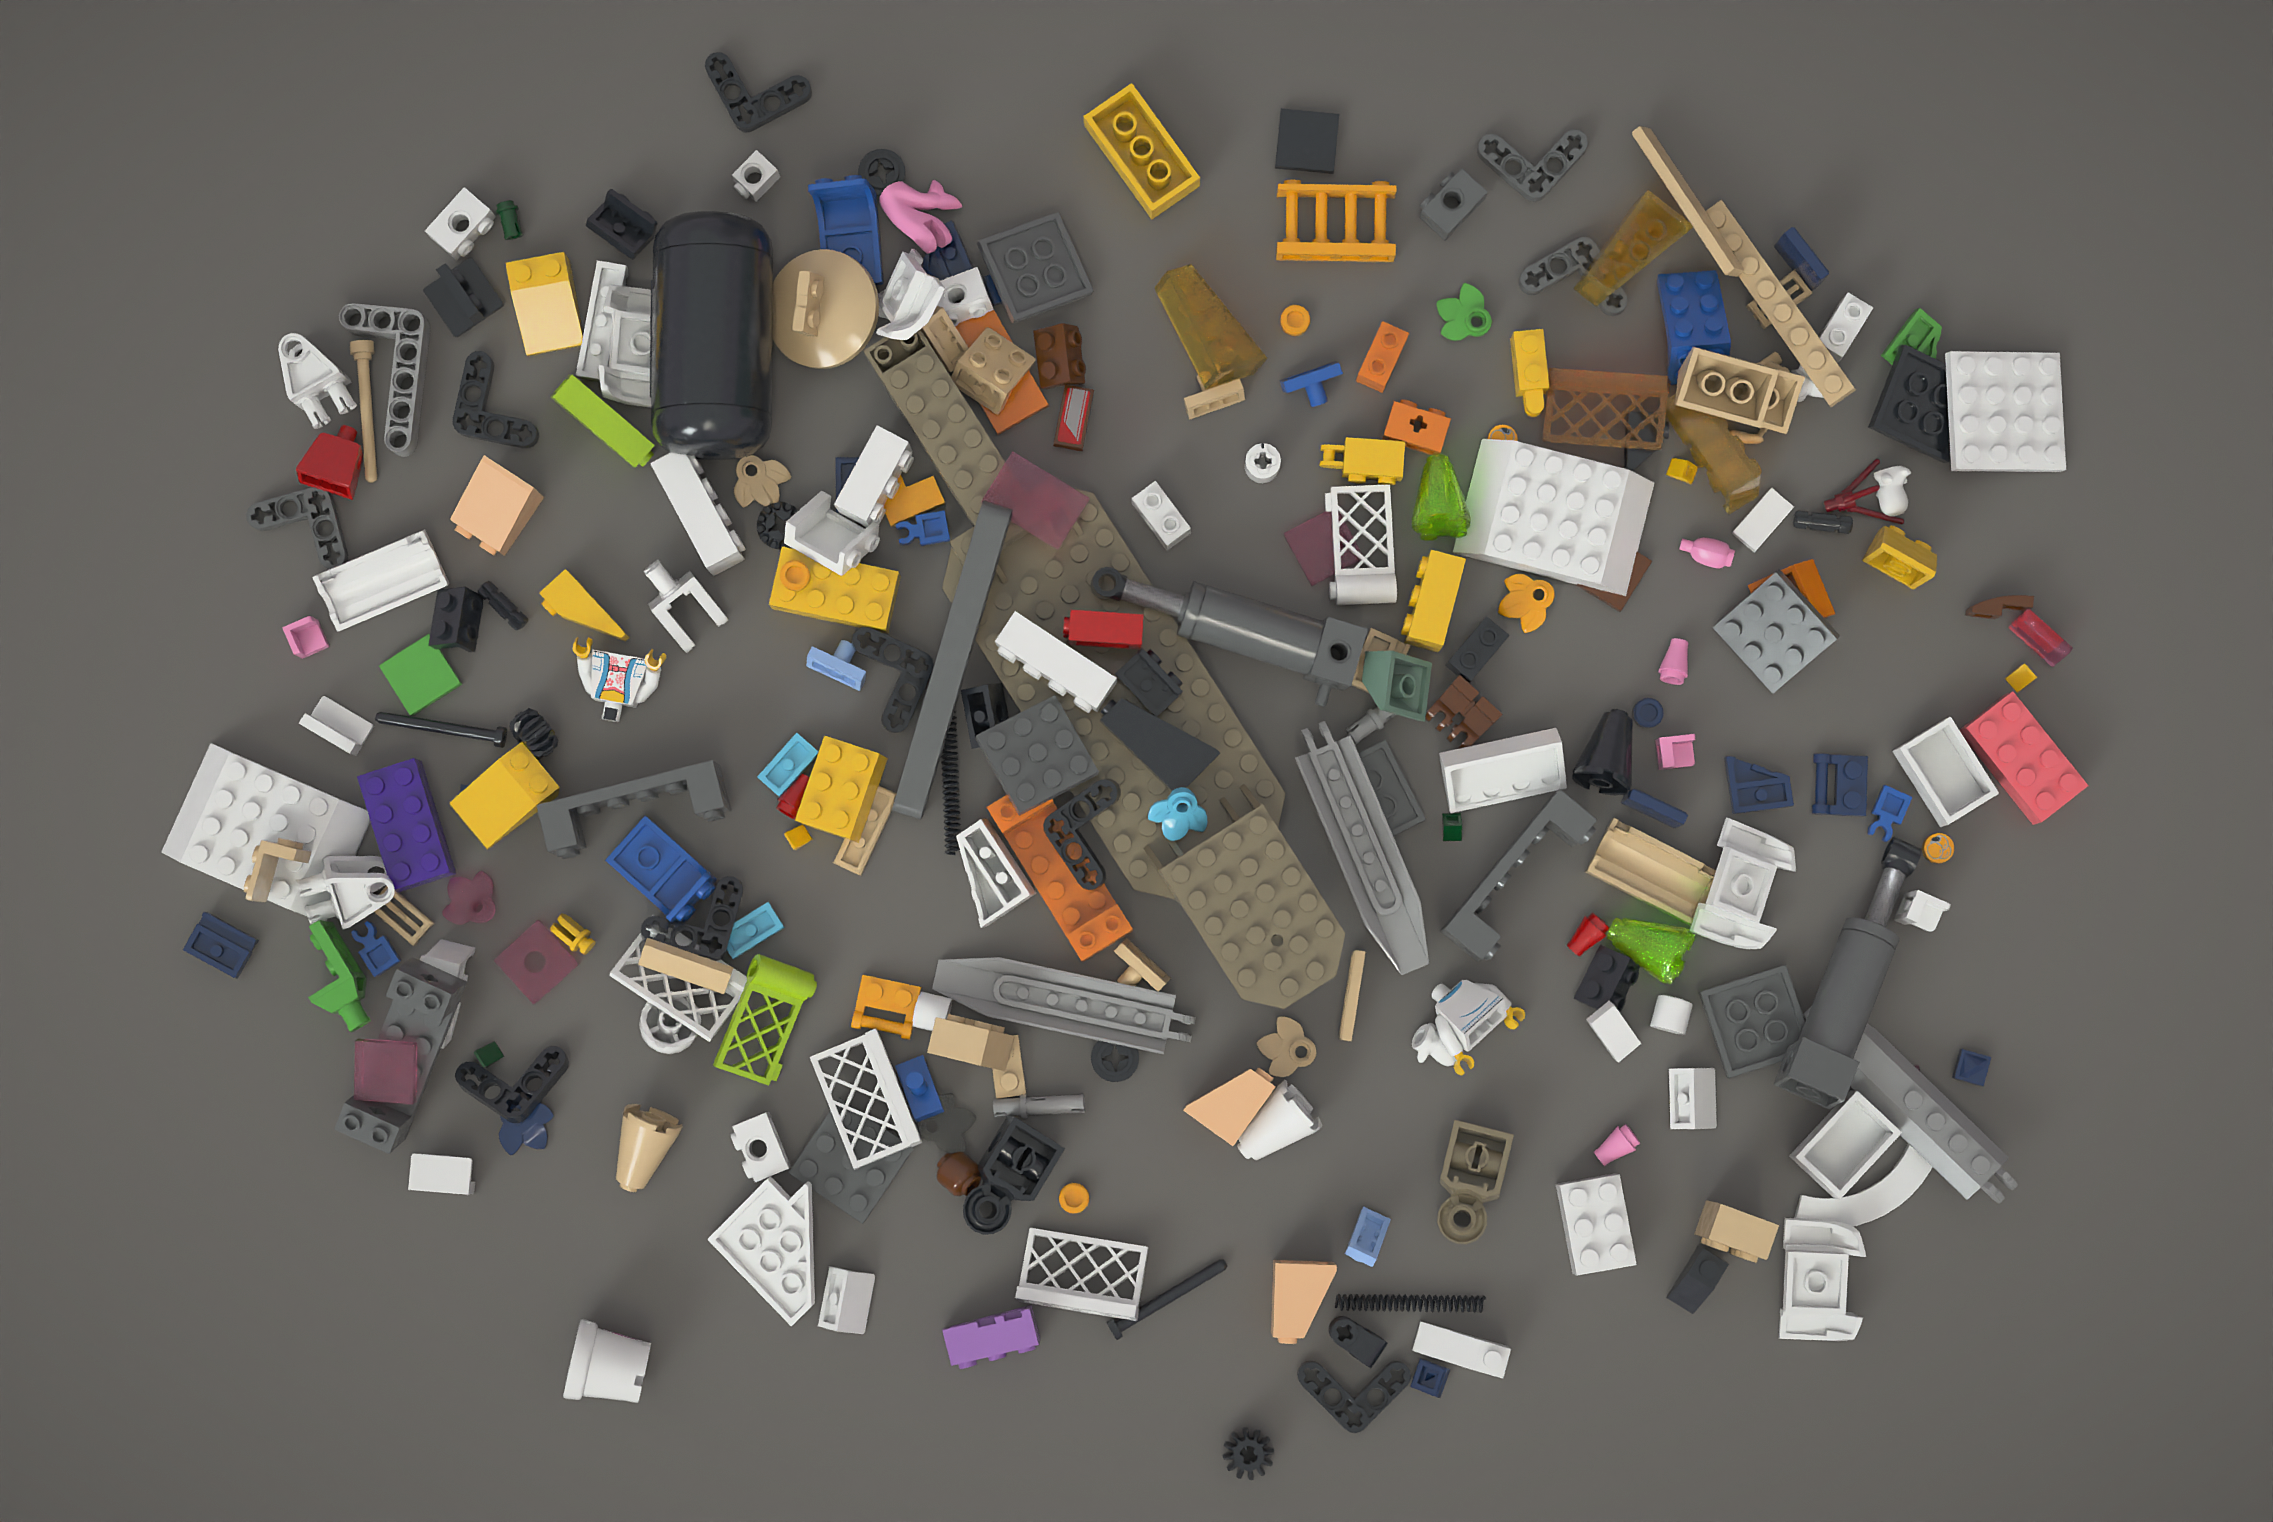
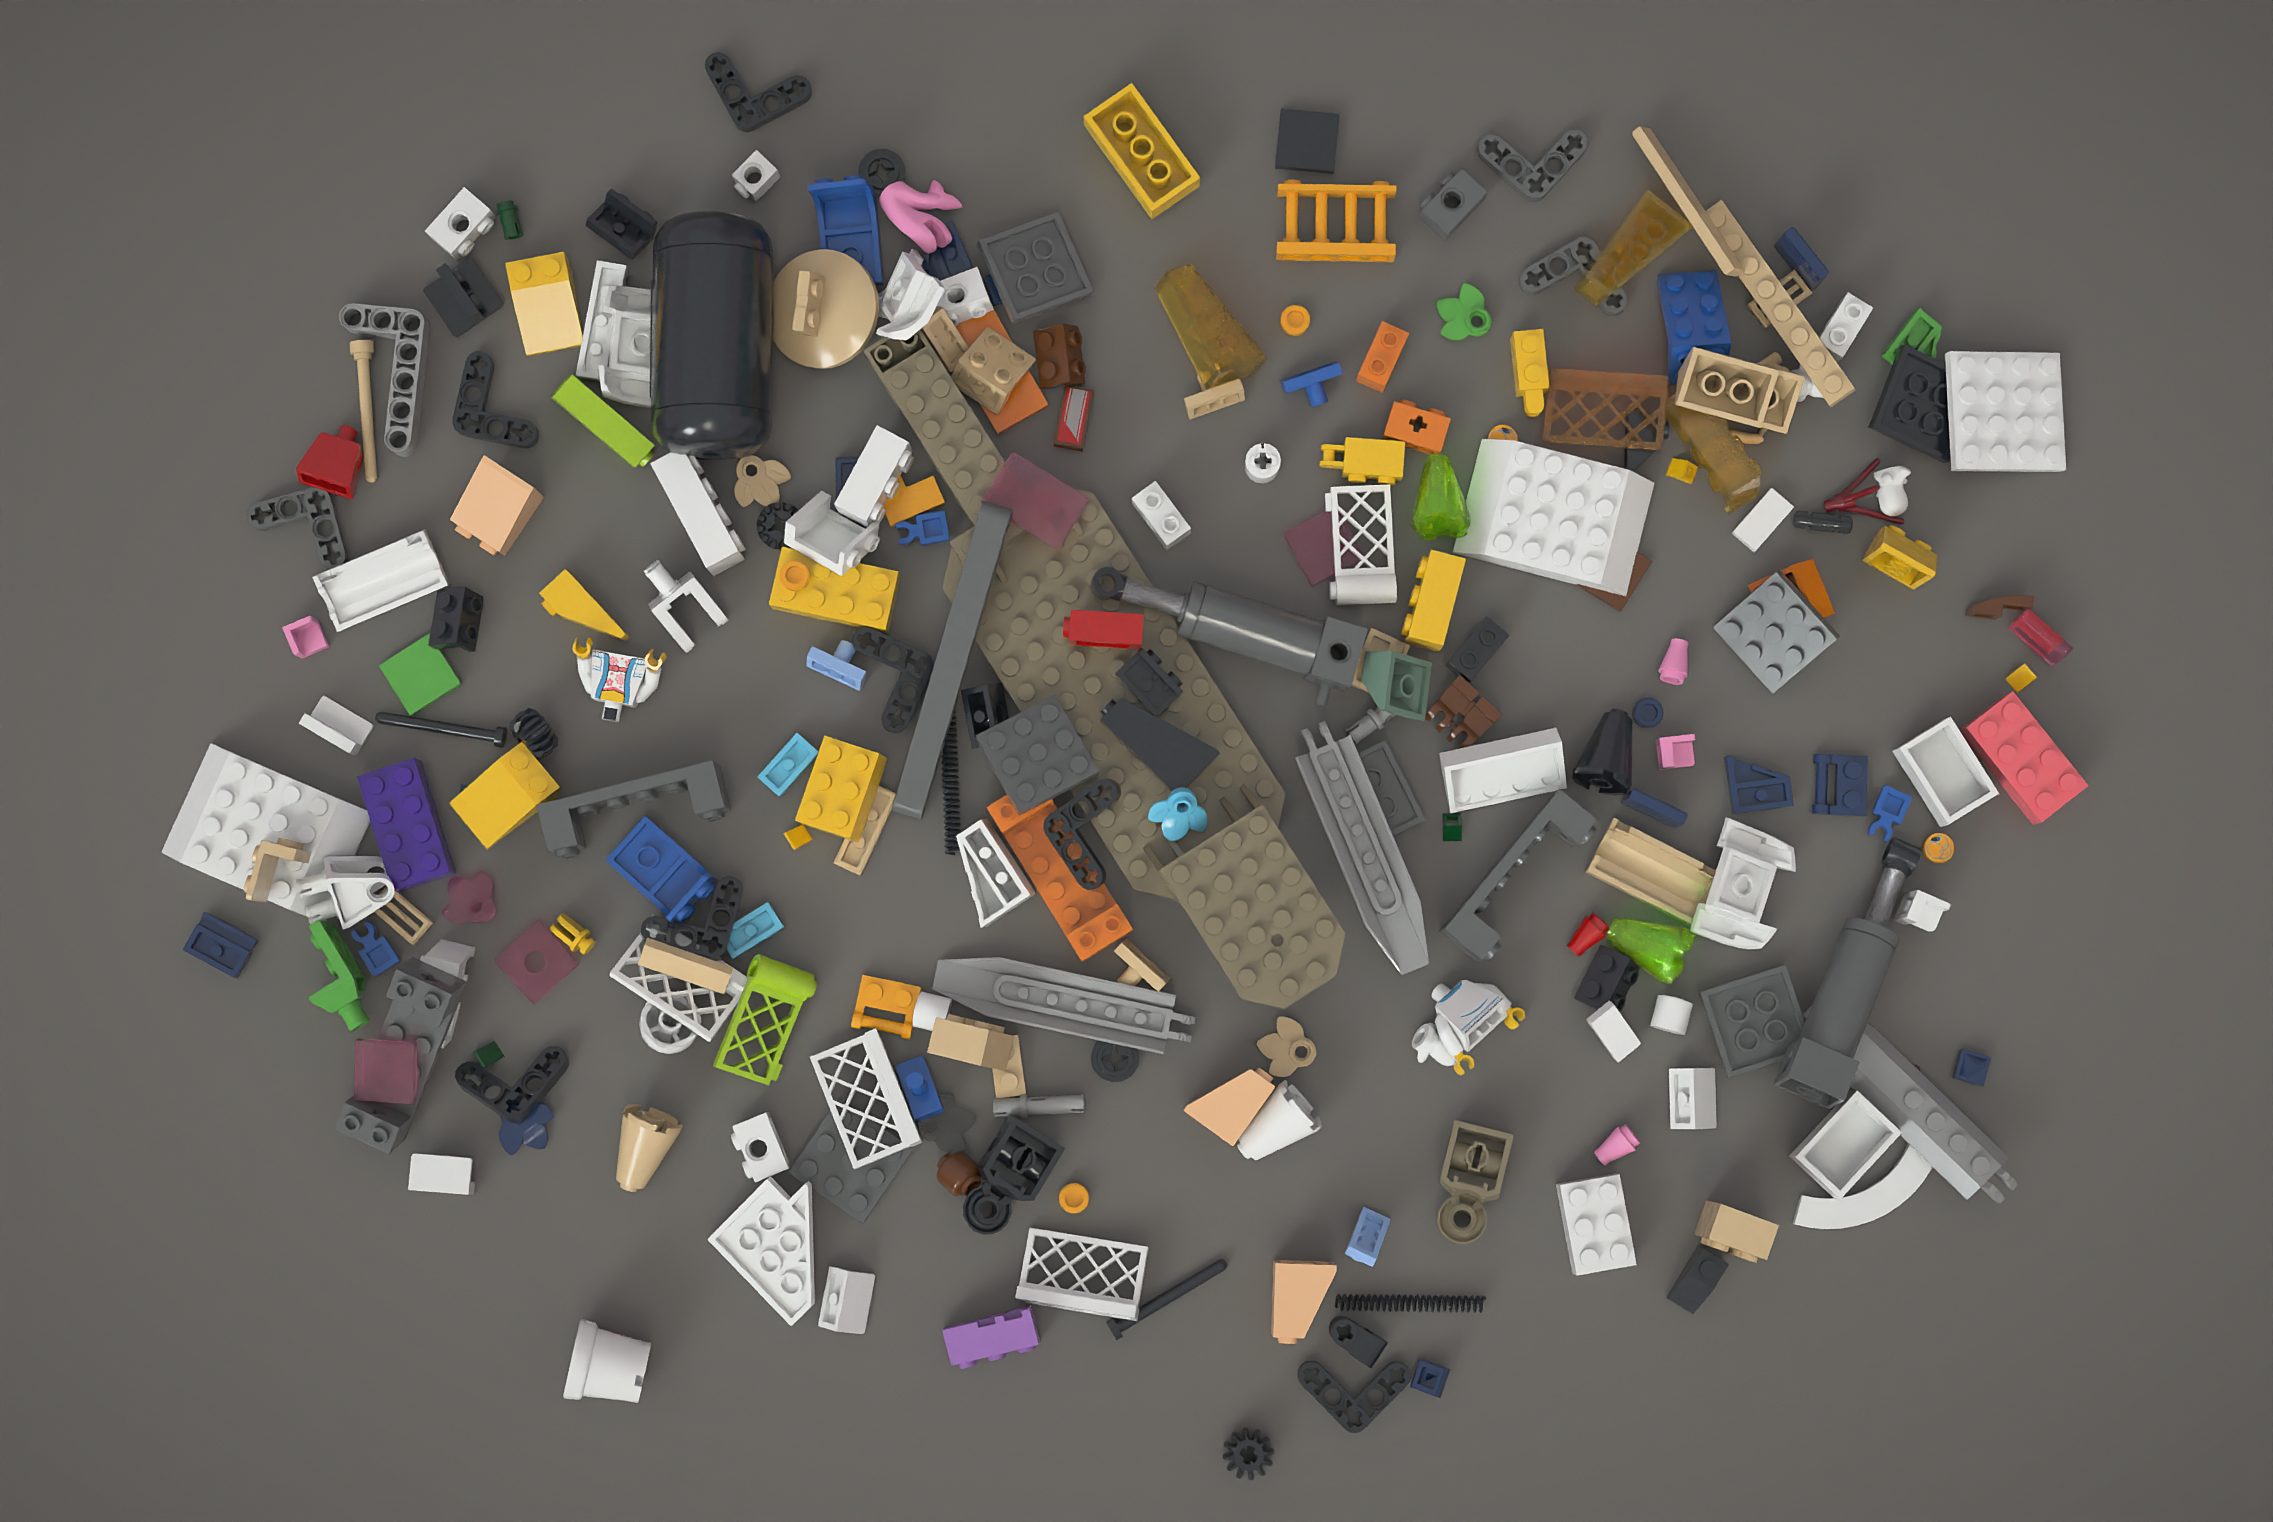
white piece [278,333,357,429] -> none
black axle [478,581,528,630] -> none
red cone [776,774,810,820] -> none
white brick [995,611,1117,713] -> none
tan tile [1338,950,1366,1041] -> none
white slope [1412,1321,1511,1378] -> none
light orange plate [1498,574,1555,633] -> none
bright pink plant [1679,537,1735,569] -> none
white piece [1779,1218,1866,1341] -> none

